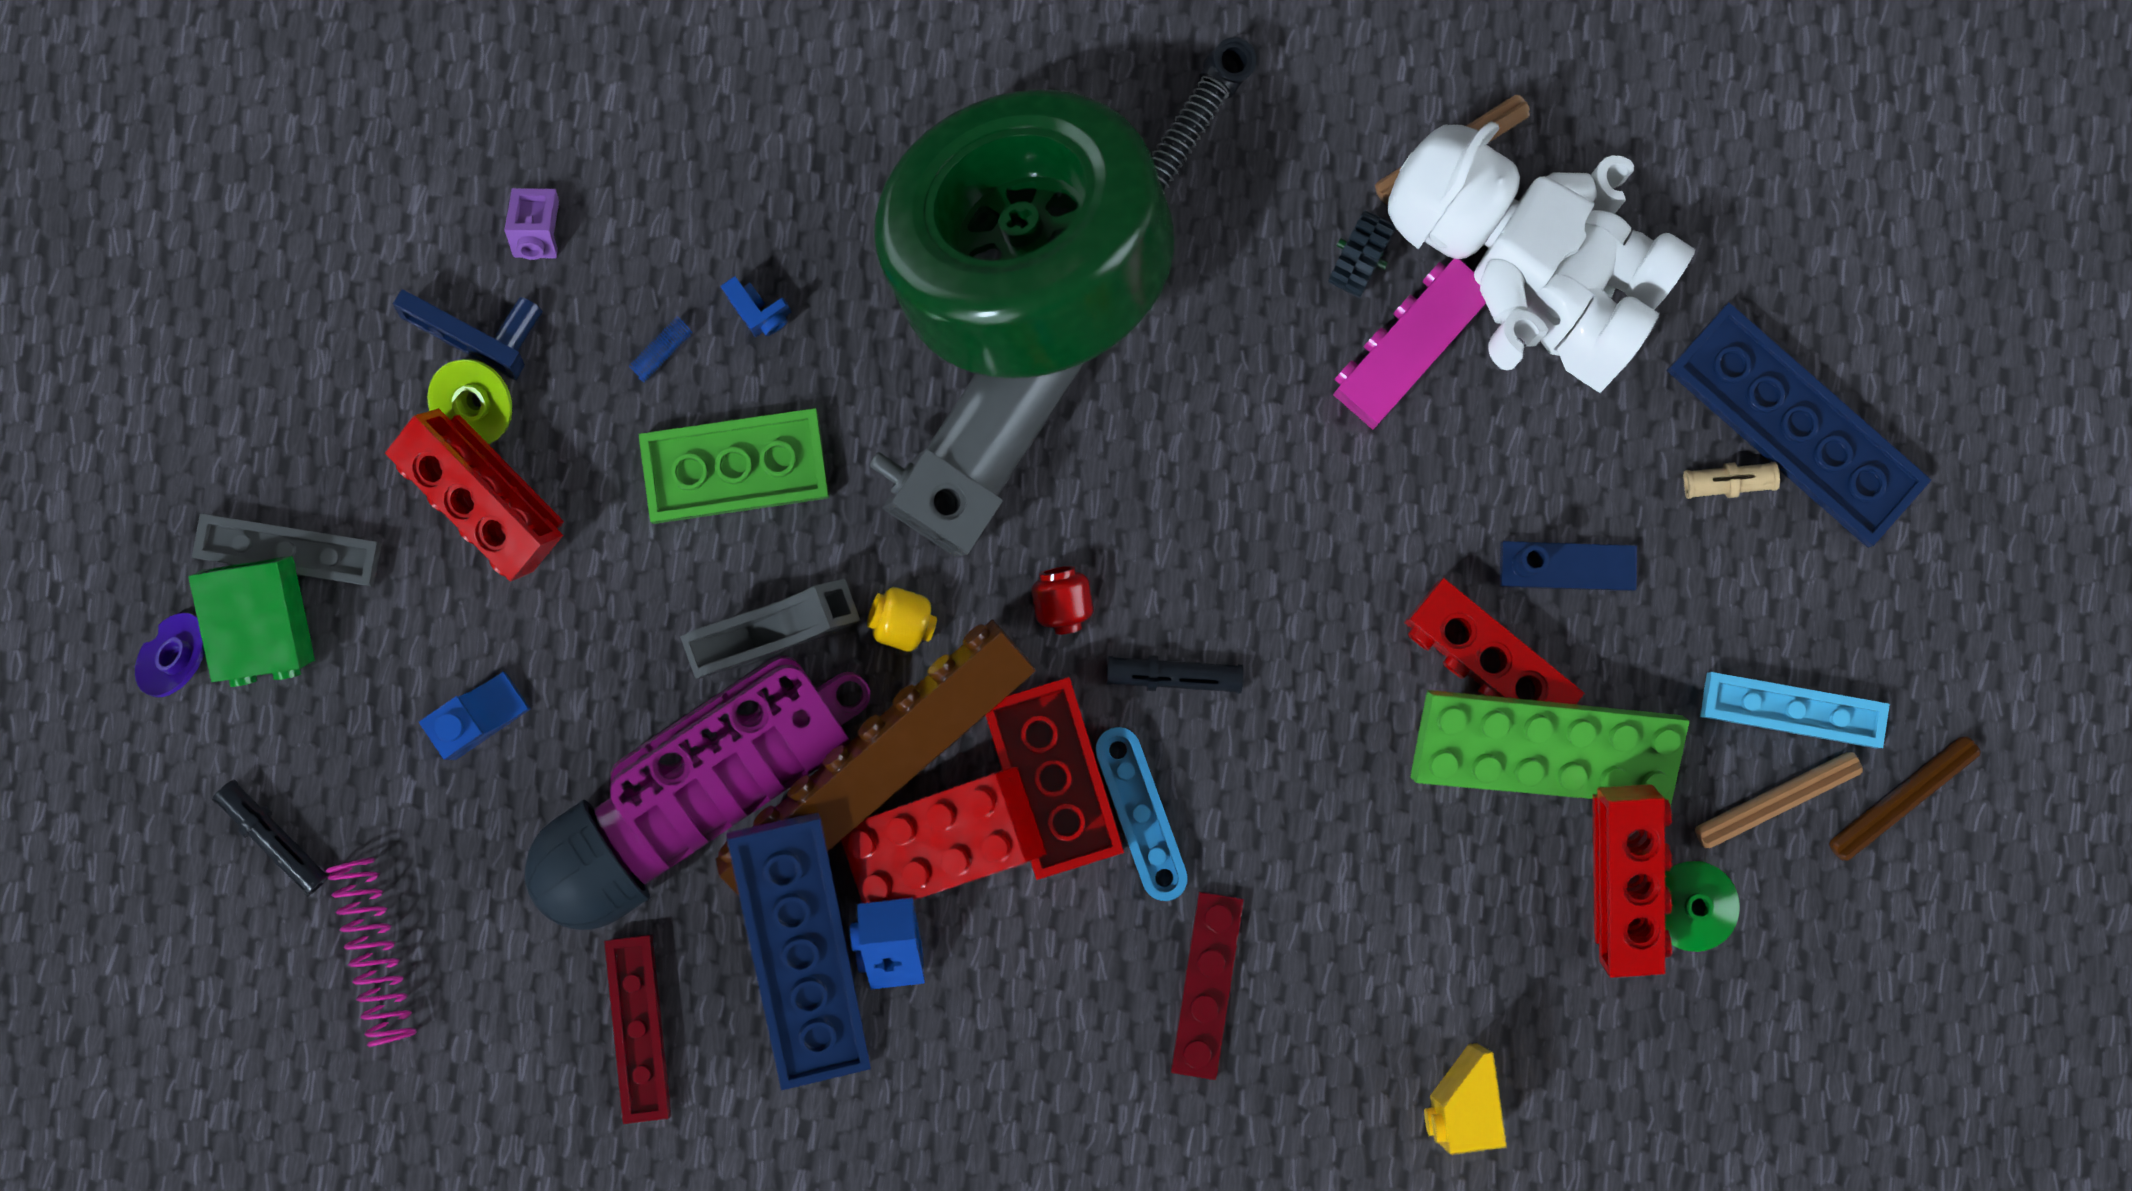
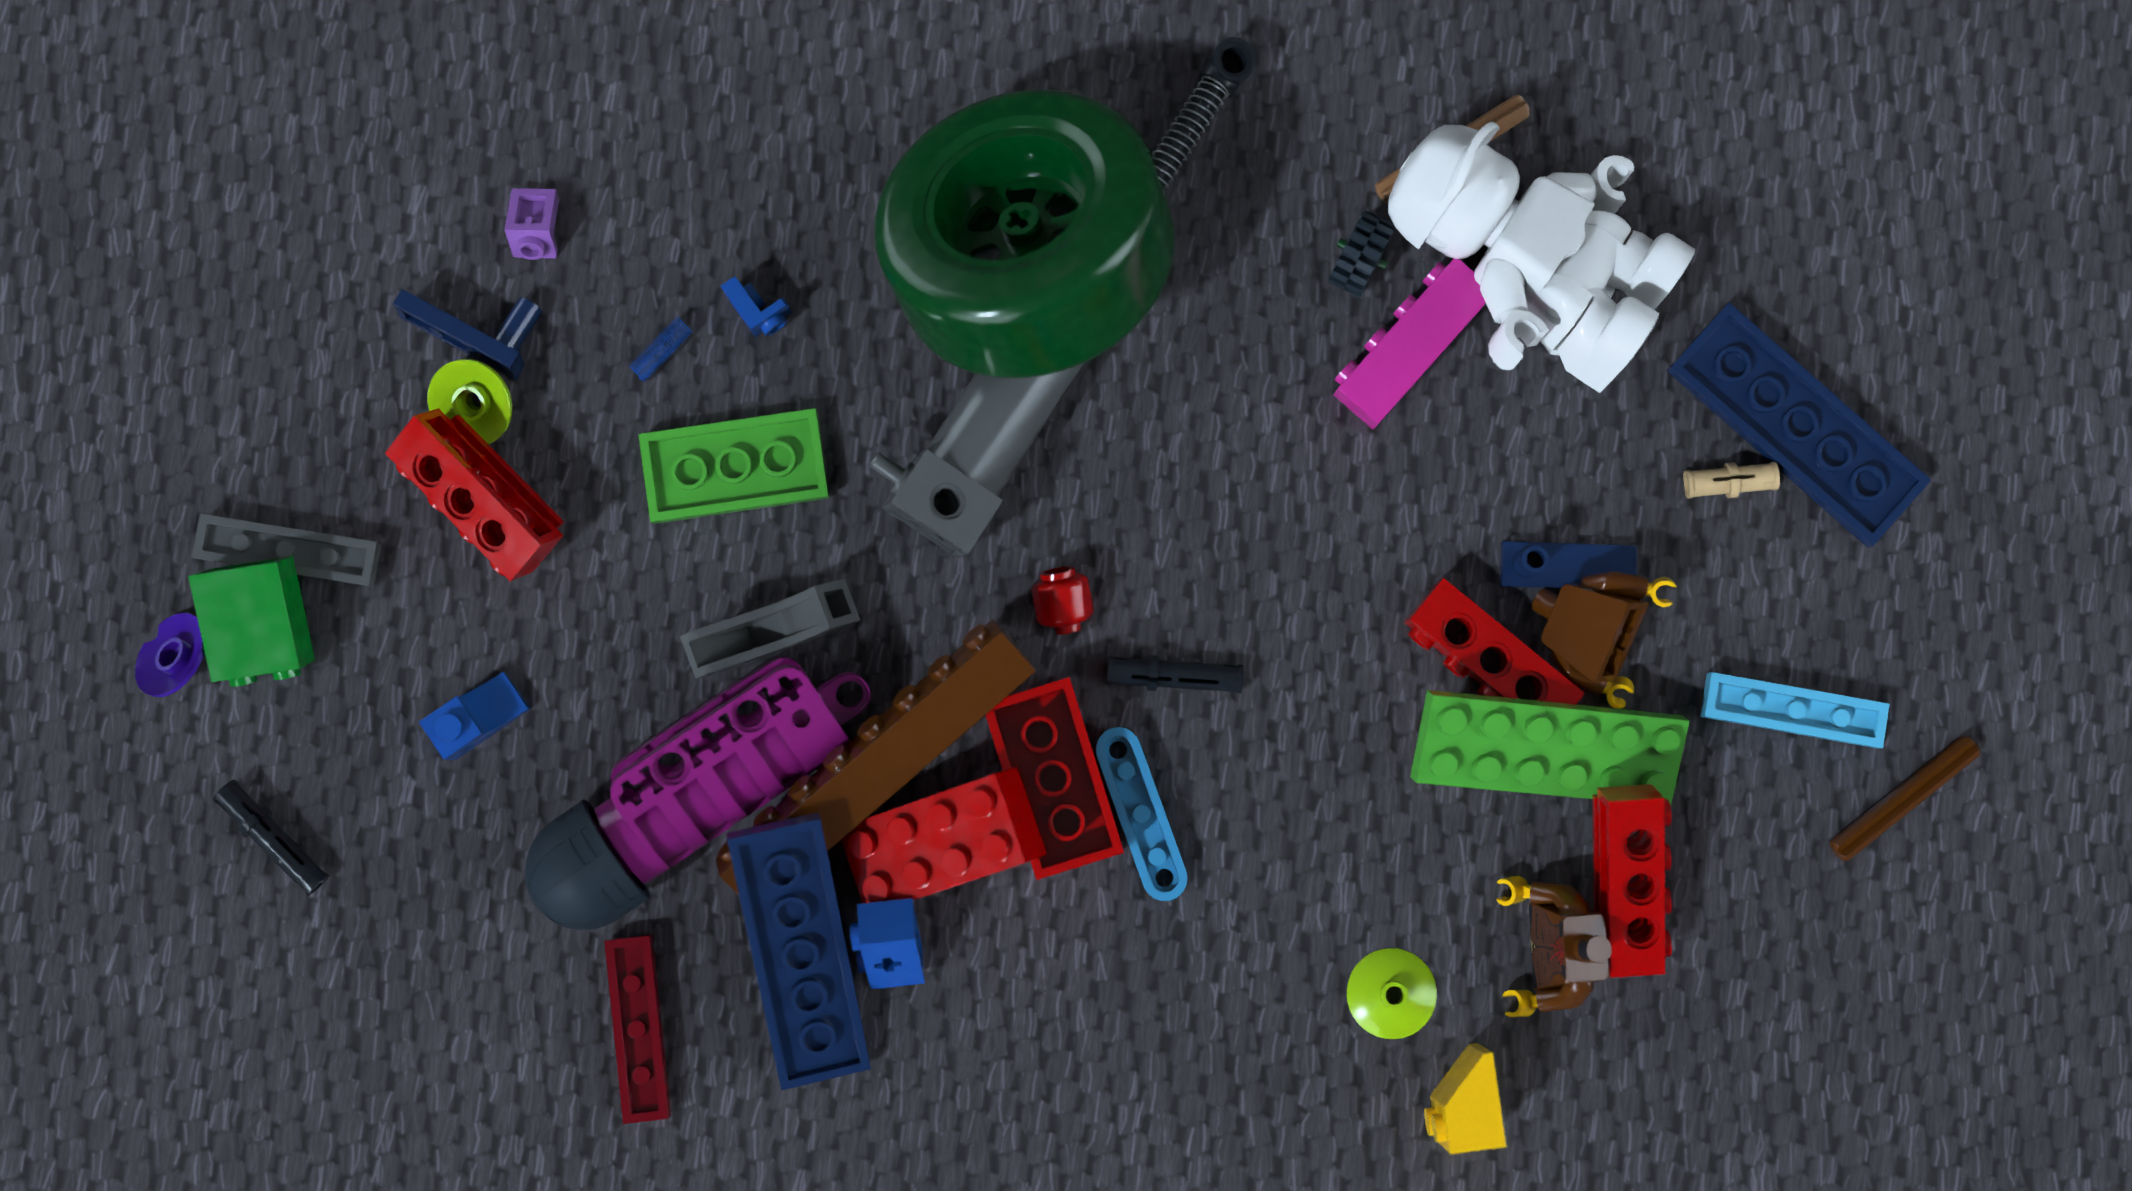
dark pink piece [325,857,417,1047] -> none
yellow head [867,587,937,652] -> none
dark red plate [1171,891,1244,1080] -> none
green dish [1665,861,1740,952] -> none
medium nougat axle [1695,752,1863,848] -> none
none -> lime dish [1347,948,1437,1039]
none -> reddish brown torso [1496,875,1612,1017]
none -> reddish brown torso [1532,571,1677,709]

